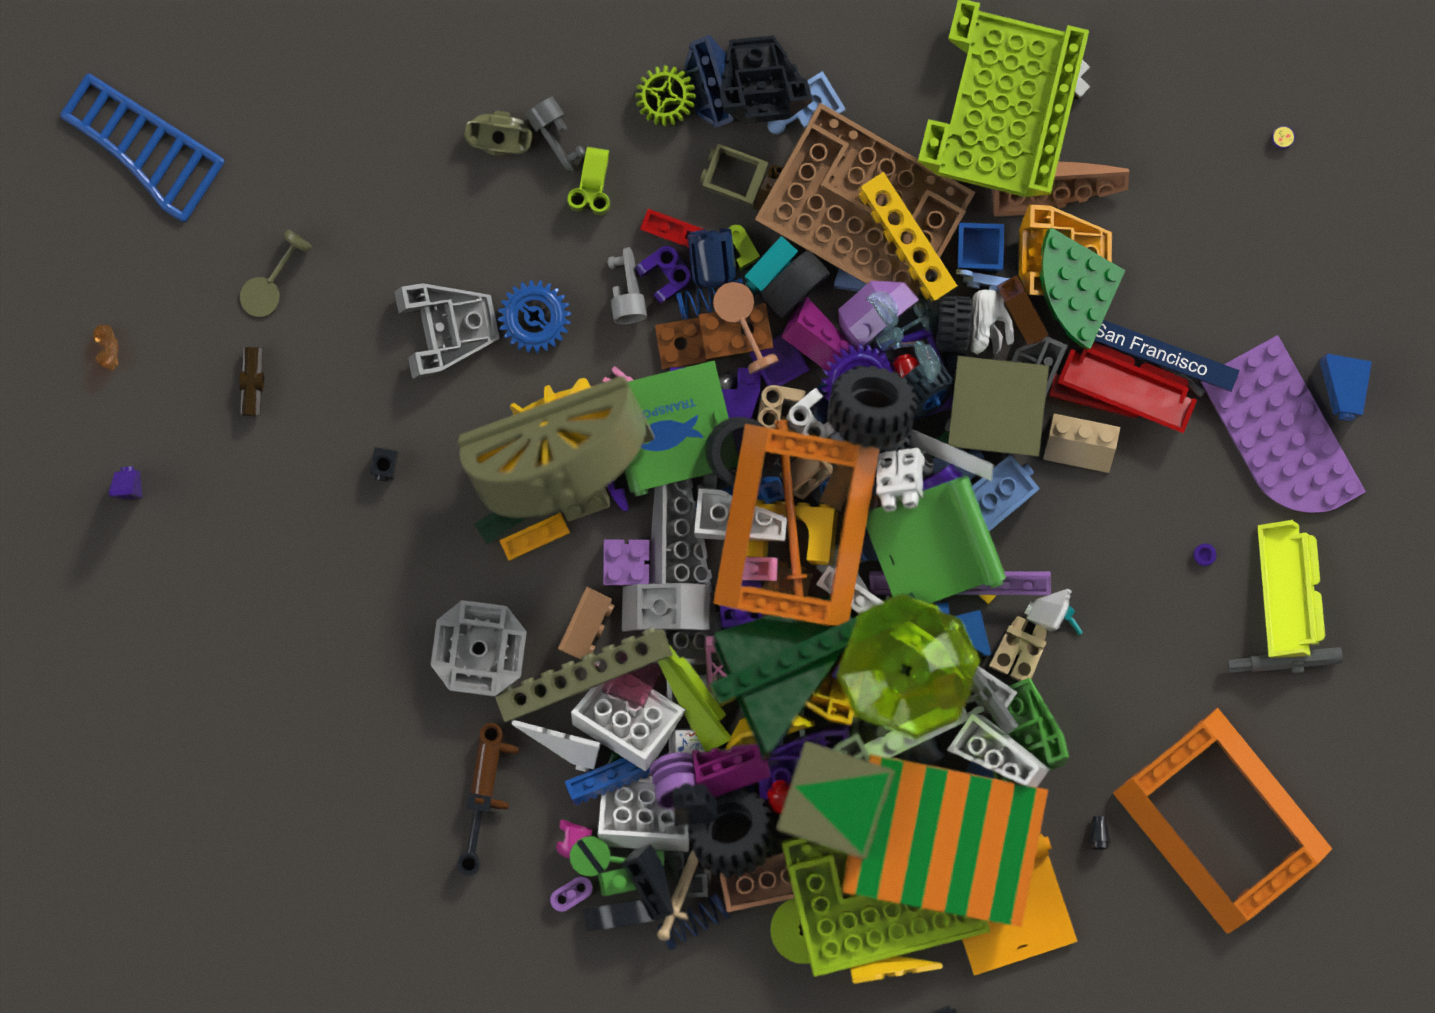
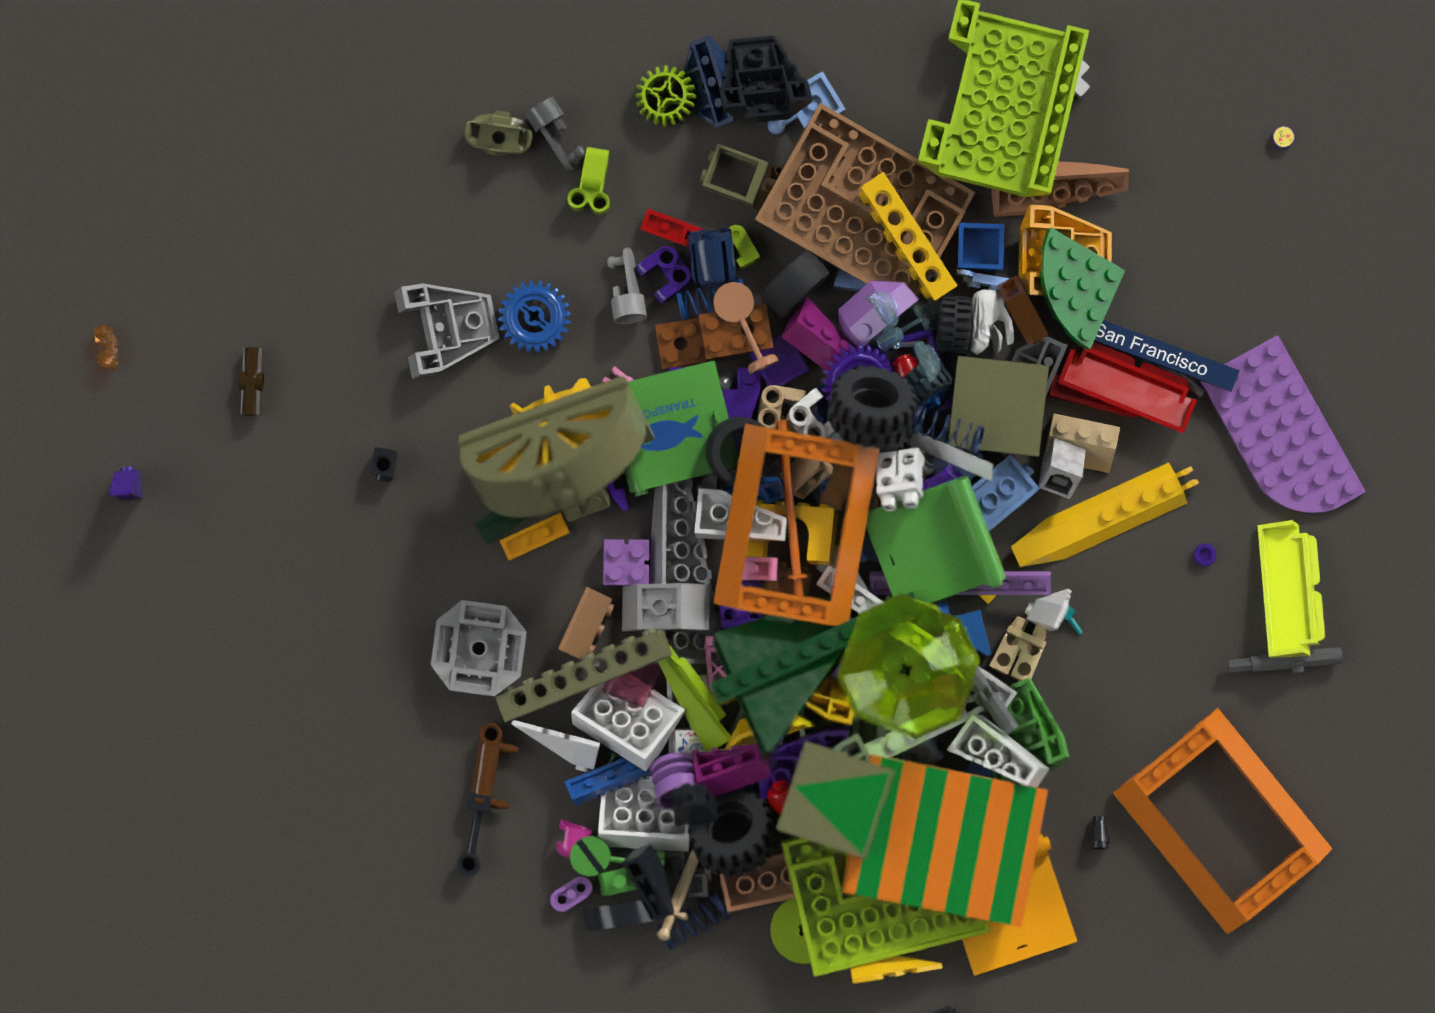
blue bar [60,74,225,222] -> none
olive piece [240,229,312,317] -> none
teal window [745,236,798,296] -> none
blue slope [1320,354,1372,422] -> none
none -> dark blue piece [911,406,985,453]
none -> yellow hinge [1011,462,1199,567]
none -> flat silver piece [1039,438,1086,499]

